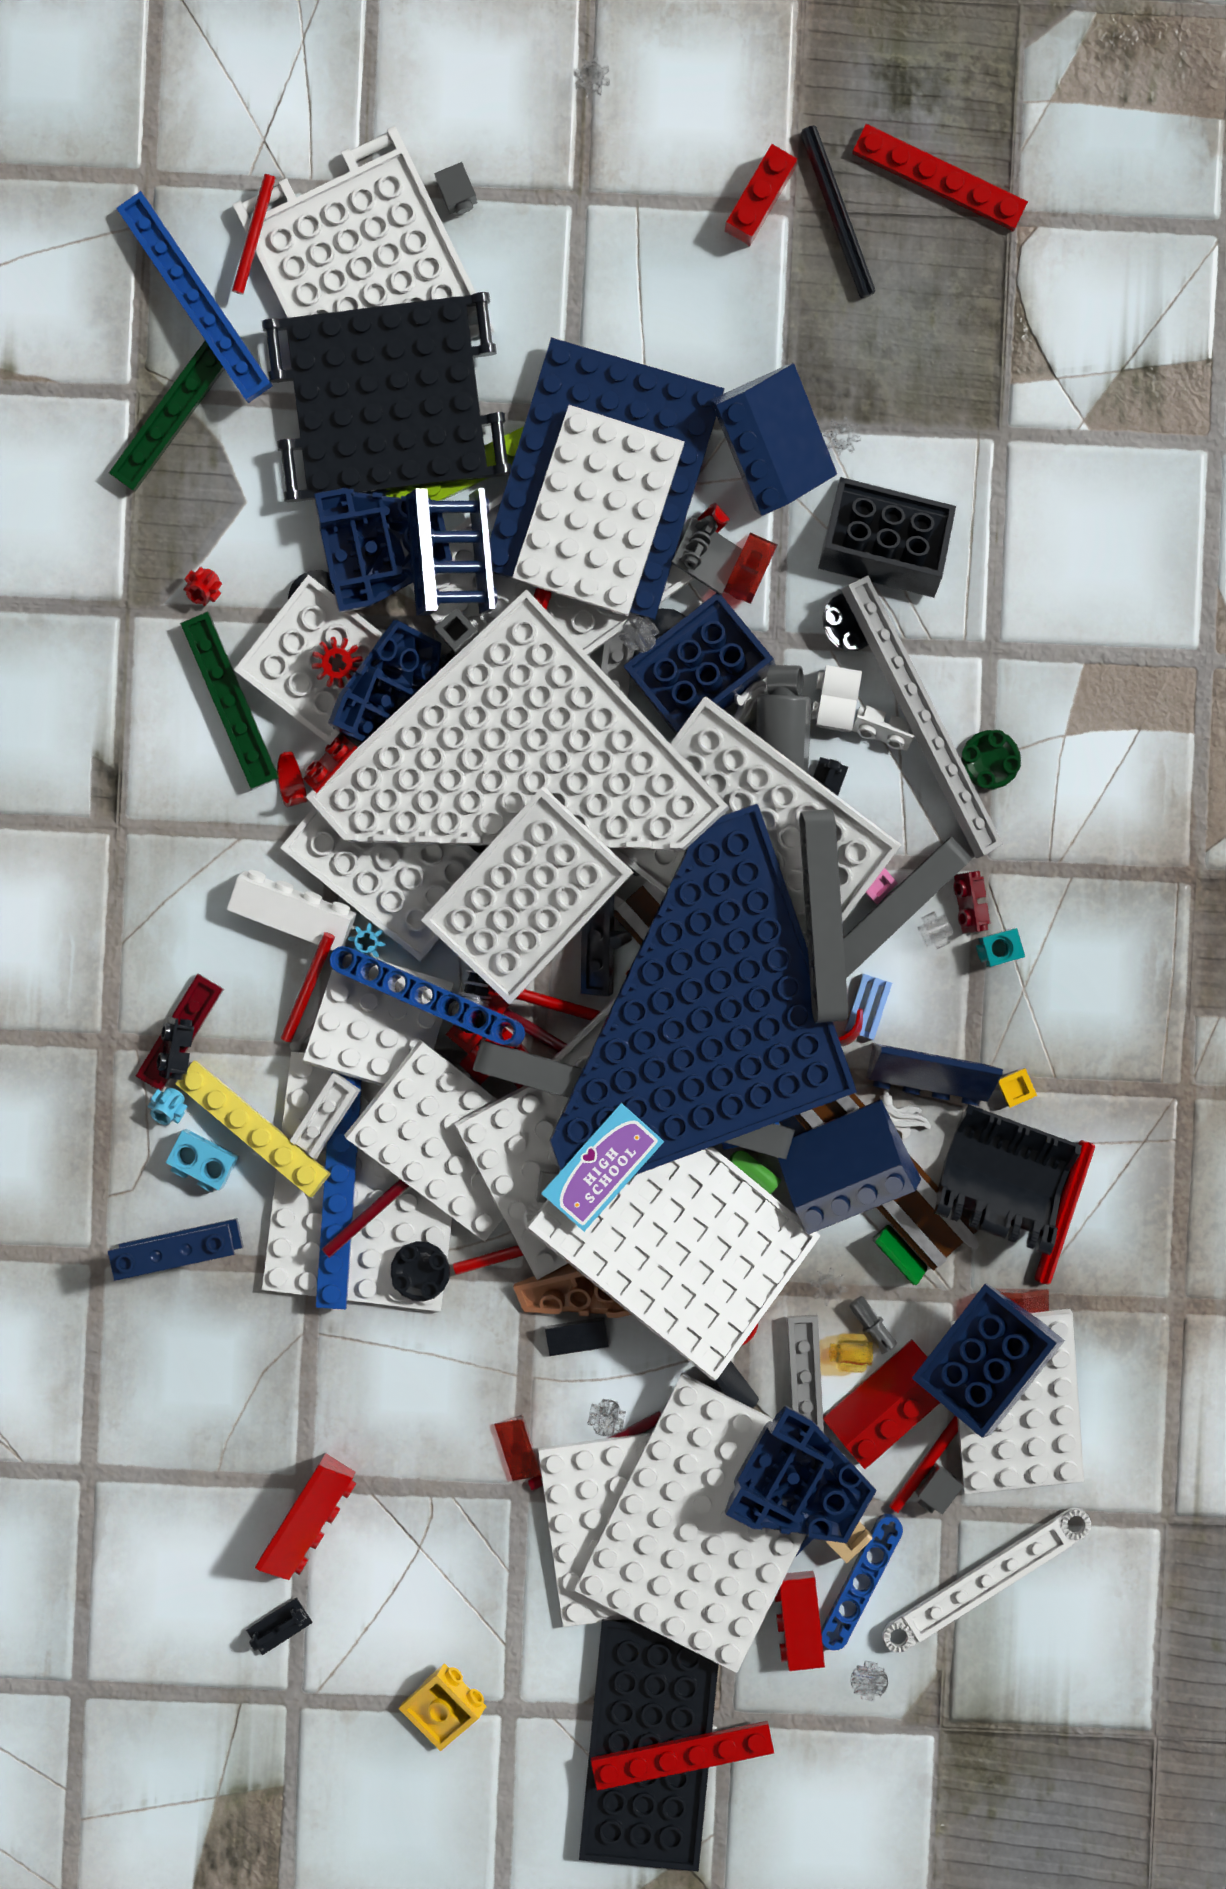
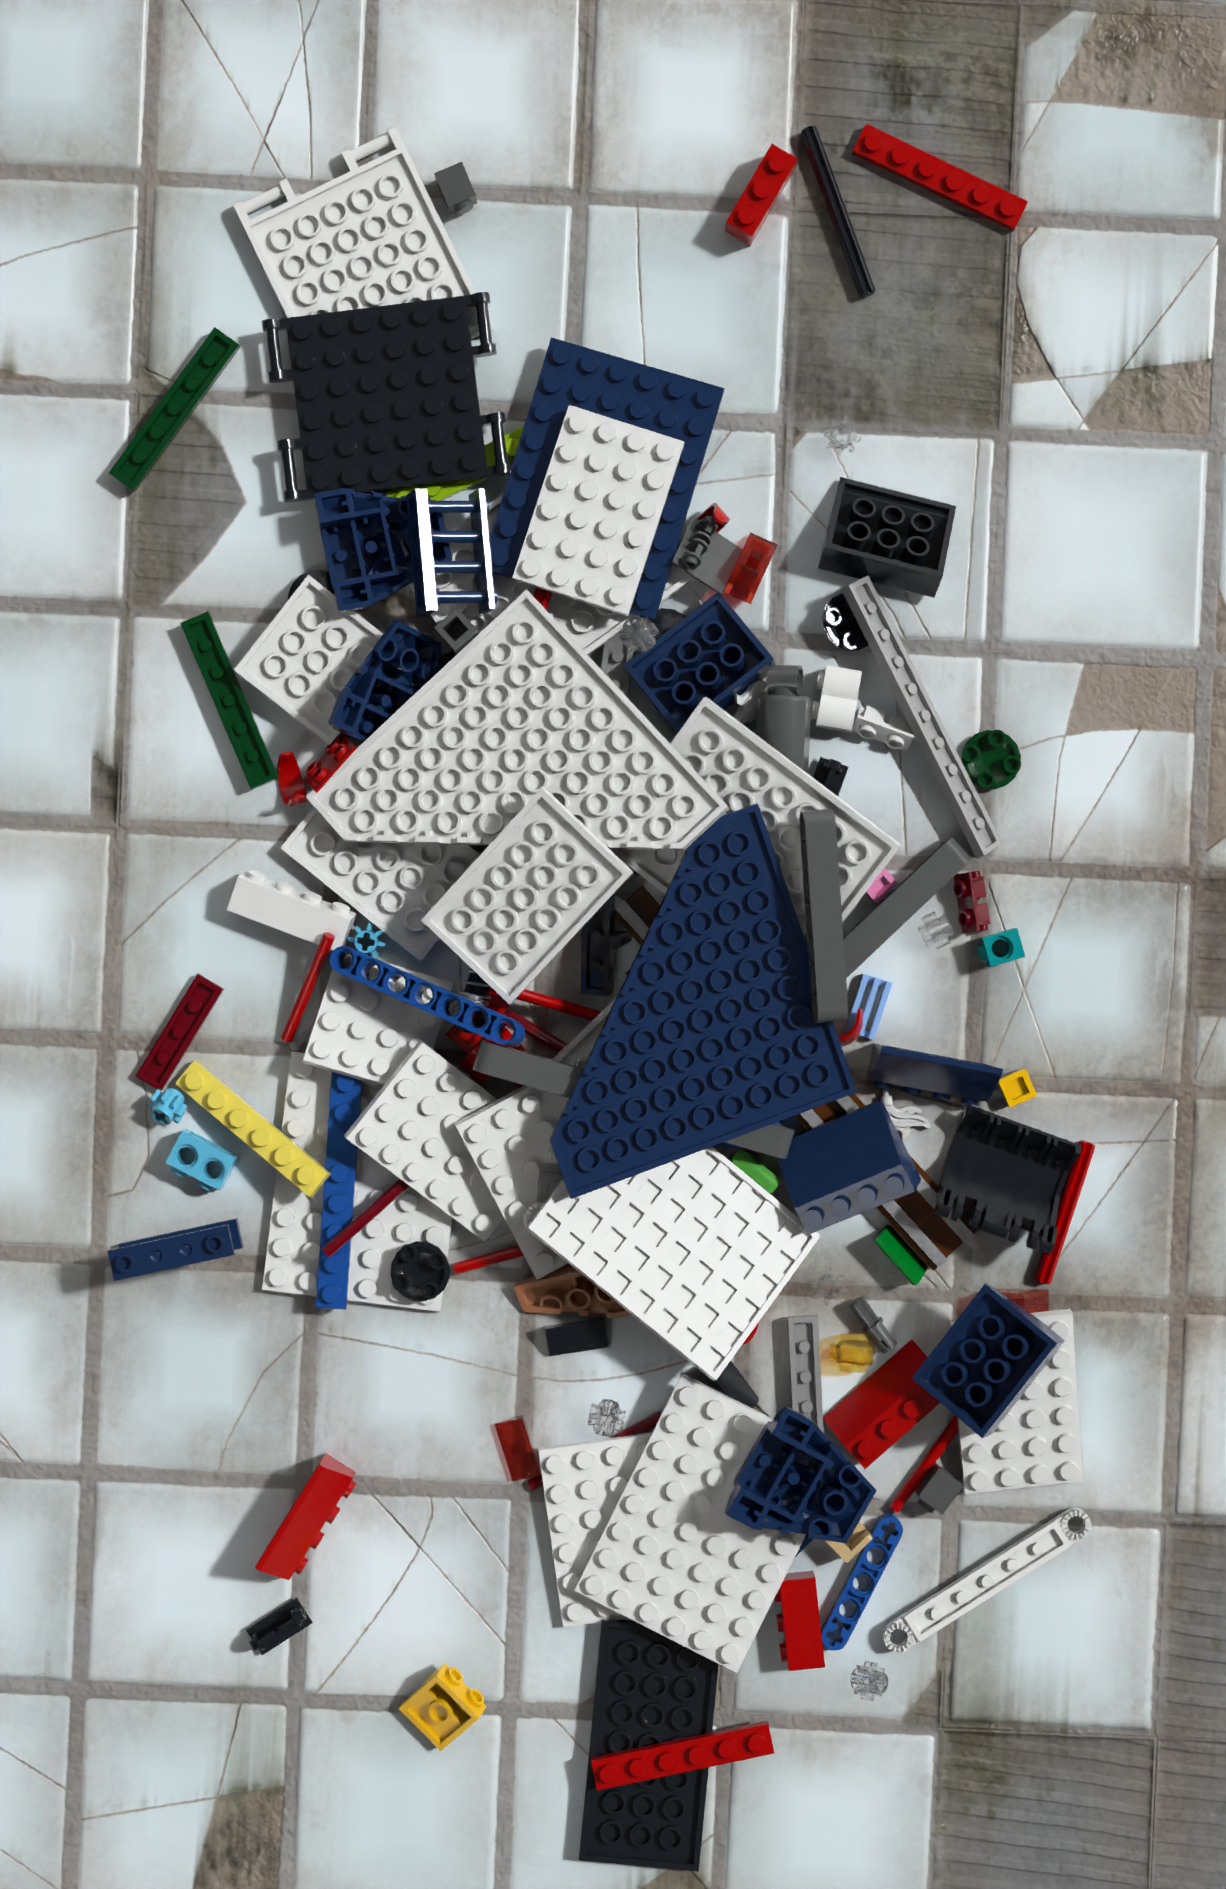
blue plate [116,191,273,403] -> none
black hinge [156,1016,195,1080] -> none
red gear [183,567,222,606] -> none
red piece [232,174,276,295] -> none
white hinge [290,1073,361,1158] -> none
red gear [311,637,363,688] -> none
sticker [541,1103,664,1232] -> none
clear gear [574,57,610,98] -> none
dark blue slope [710,362,837,516] -> none

